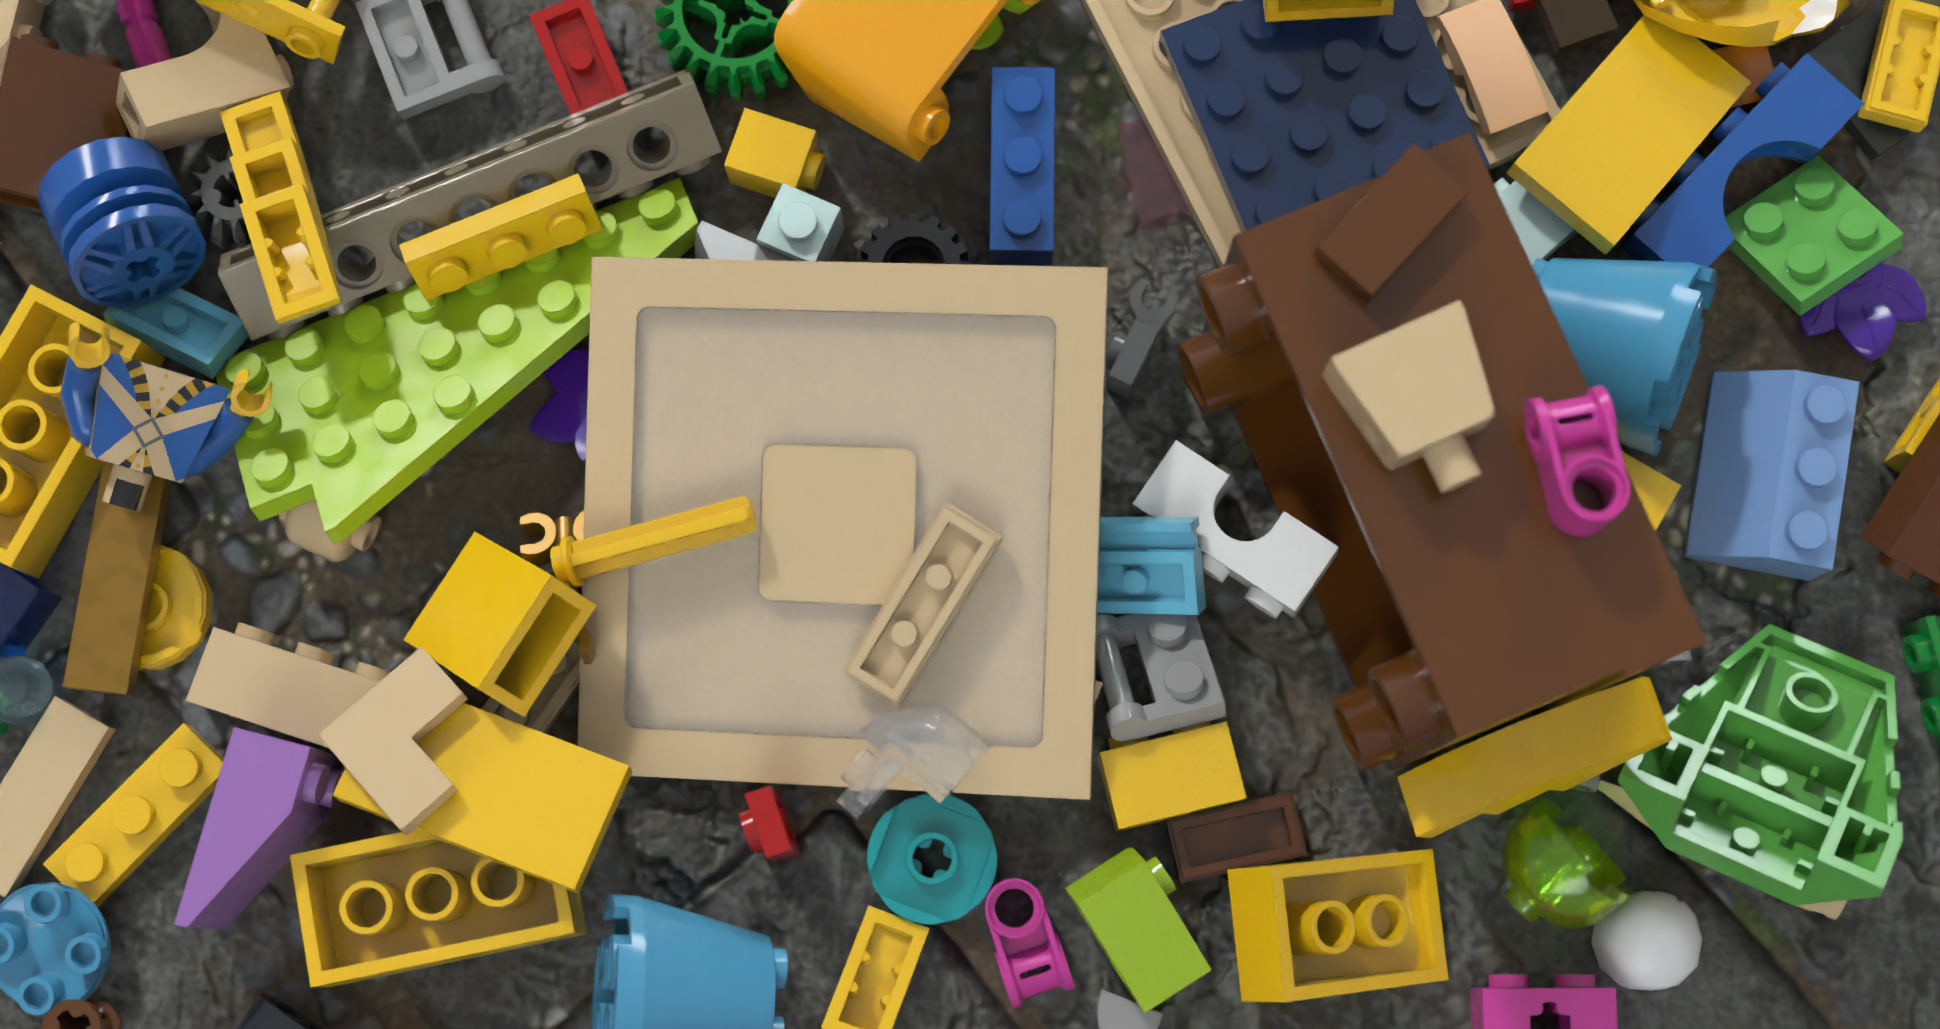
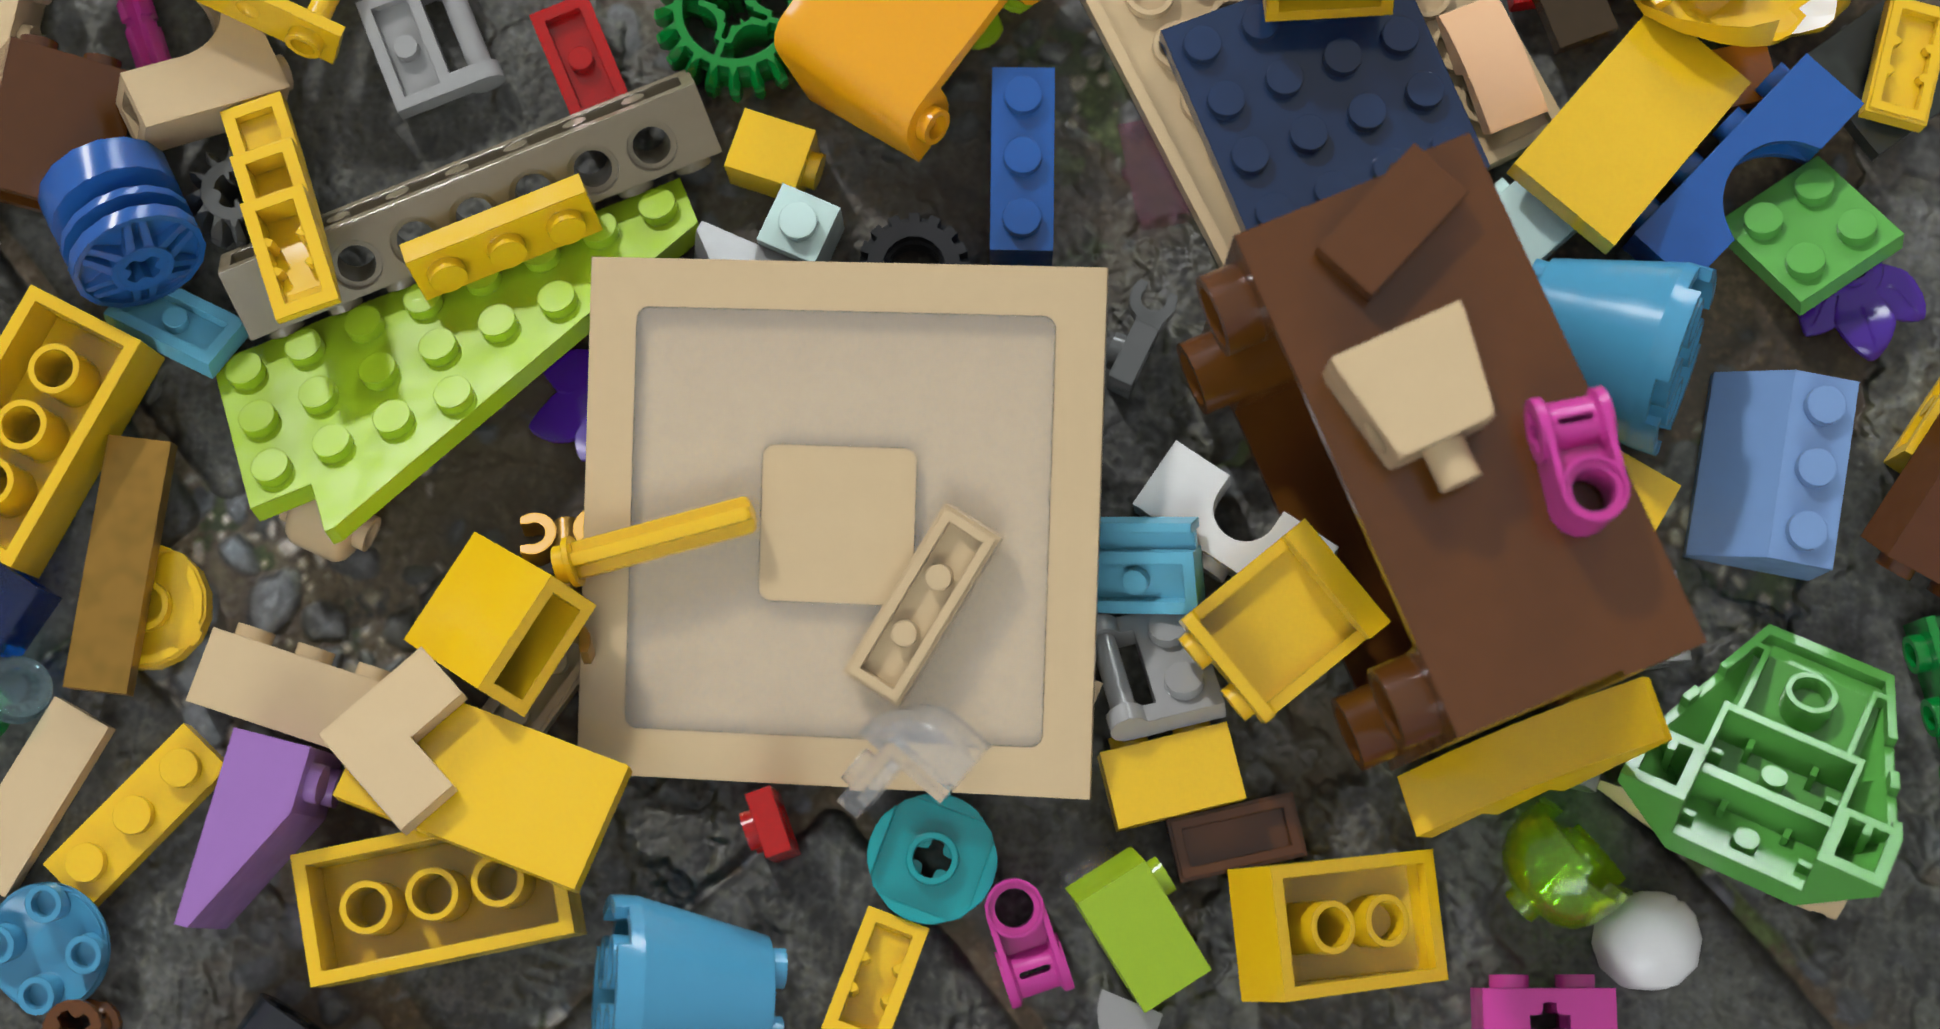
torso [60,322,274,512] -> none
none -> yellow panel [1178,518,1391,724]

